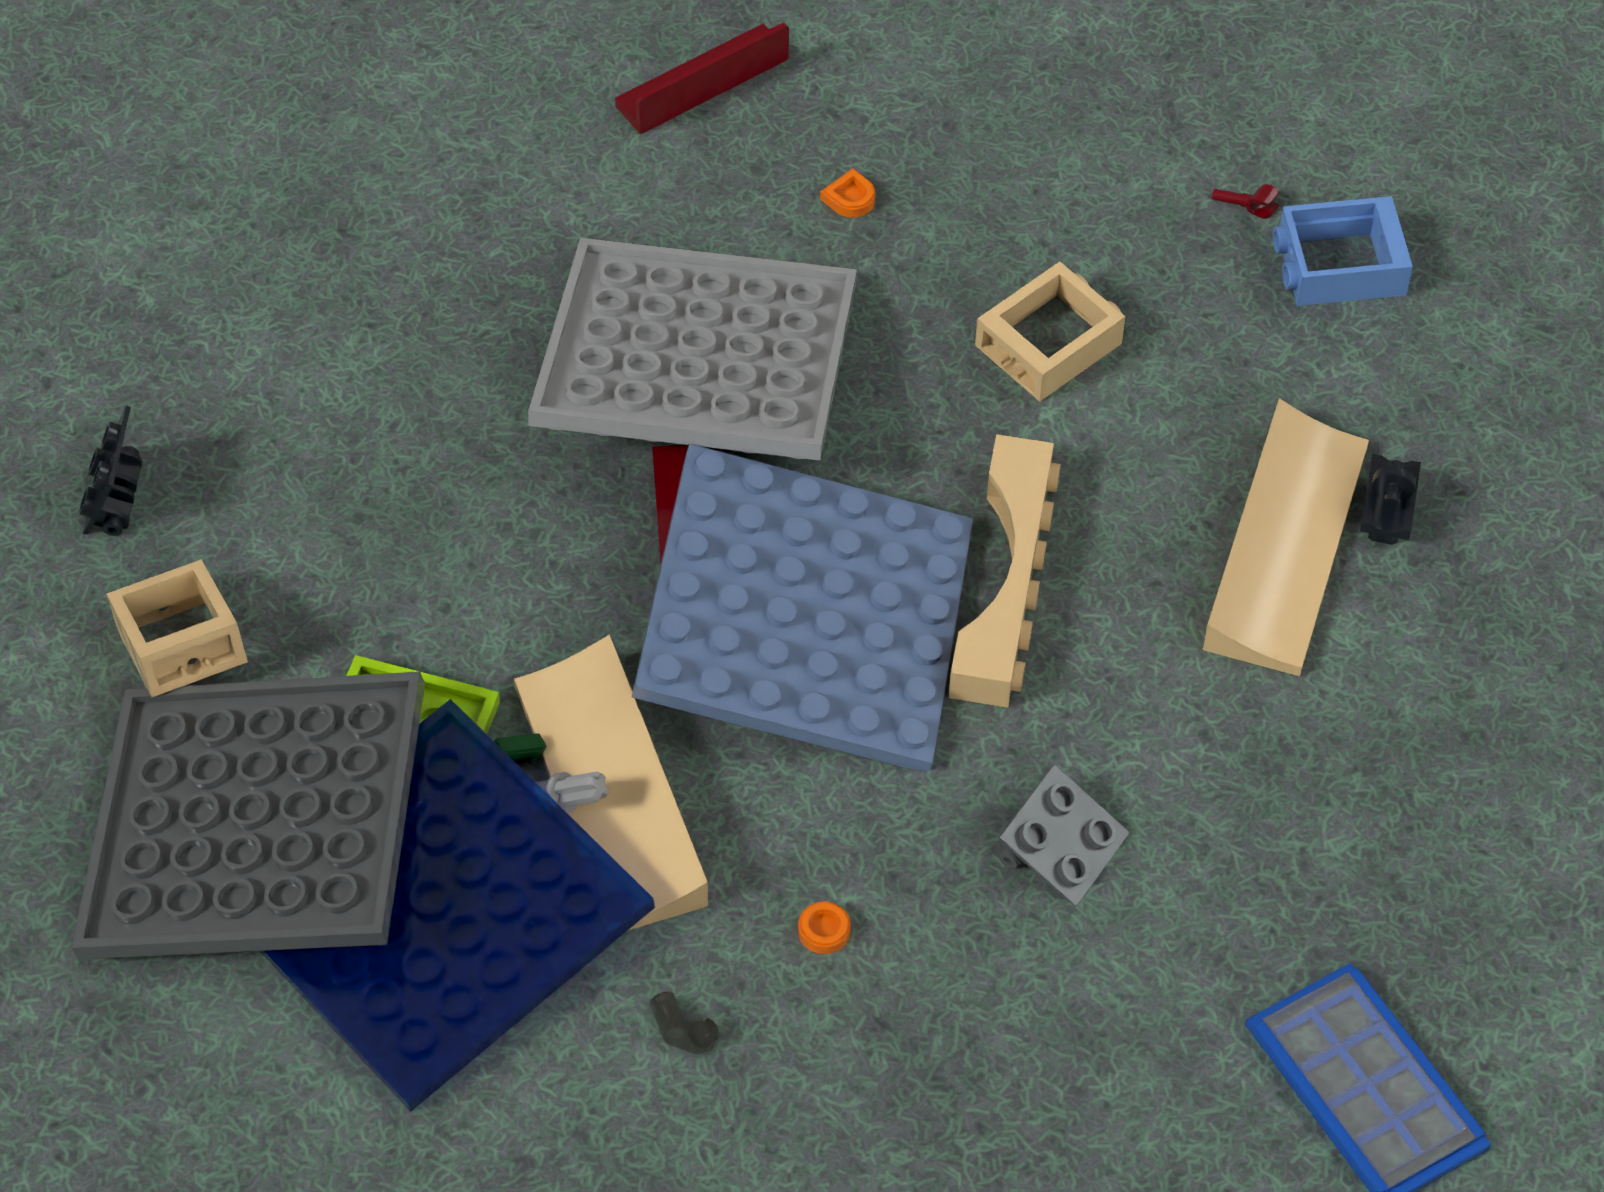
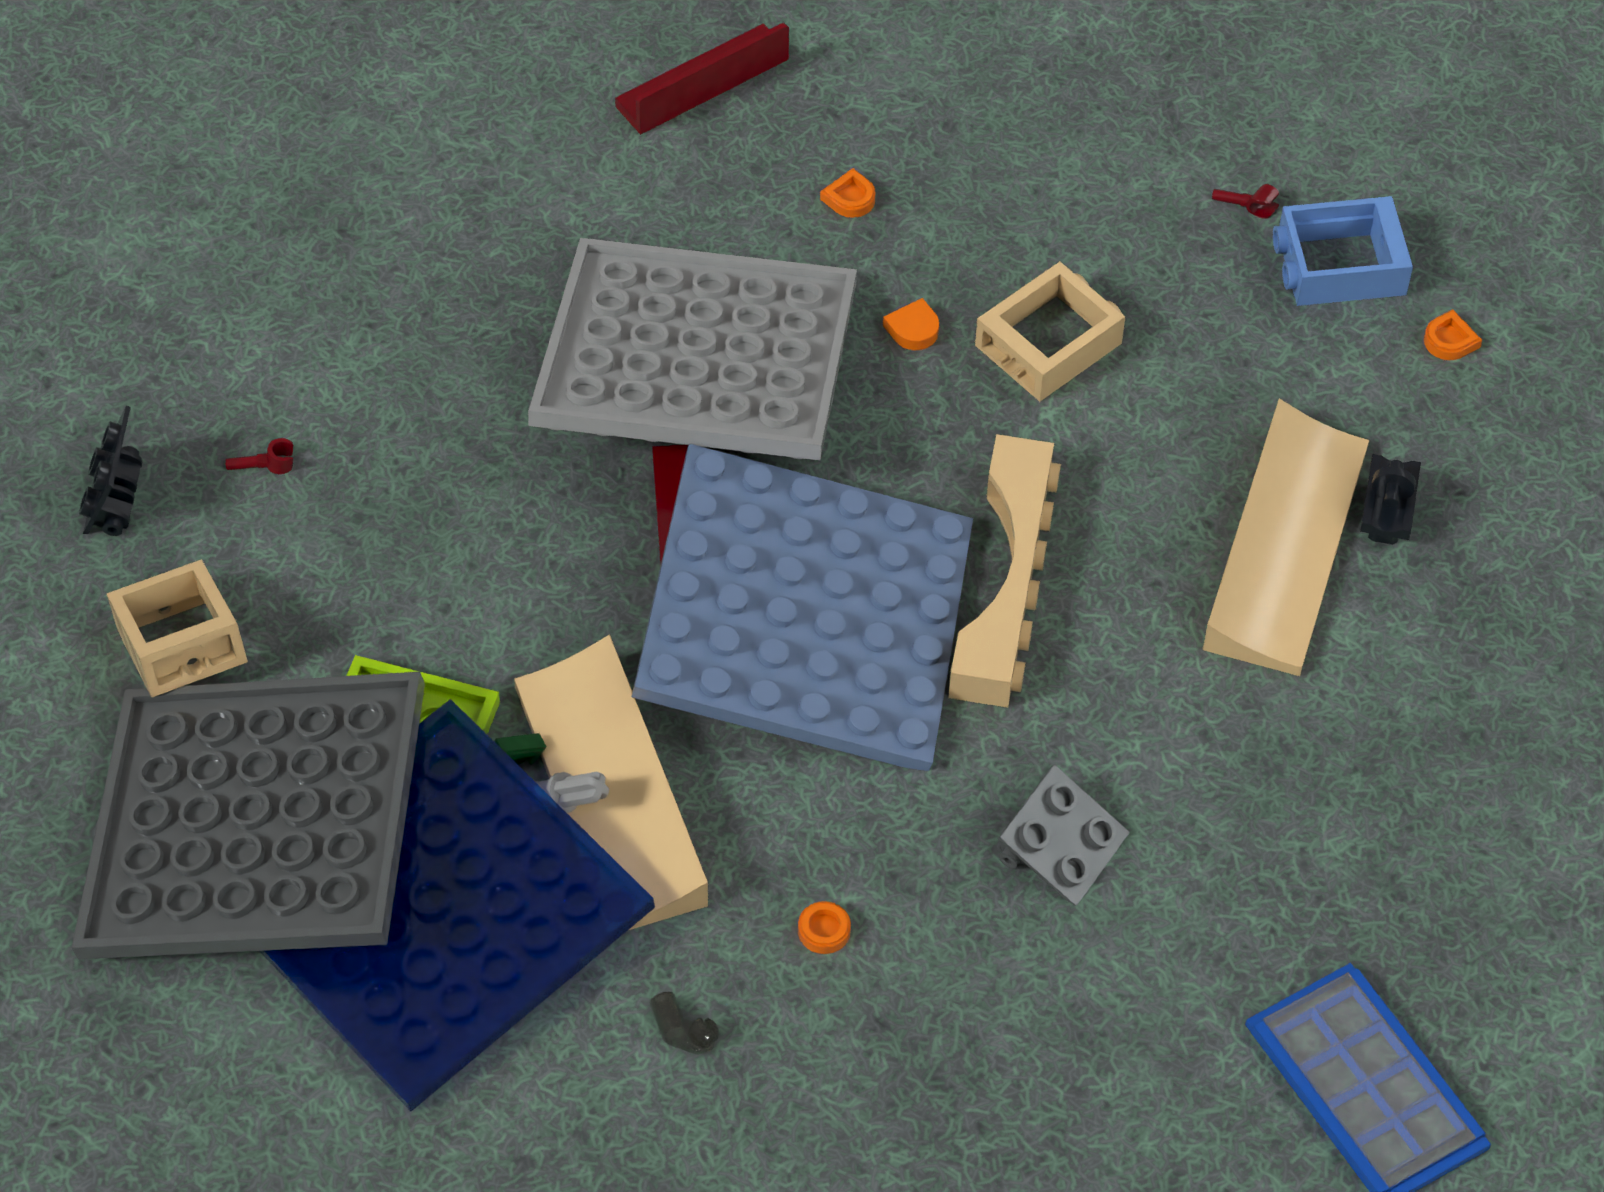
none -> dark red hand [226,438,294,474]
none -> orange tile [883,298,939,350]
none -> orange tile [1424,309,1482,360]

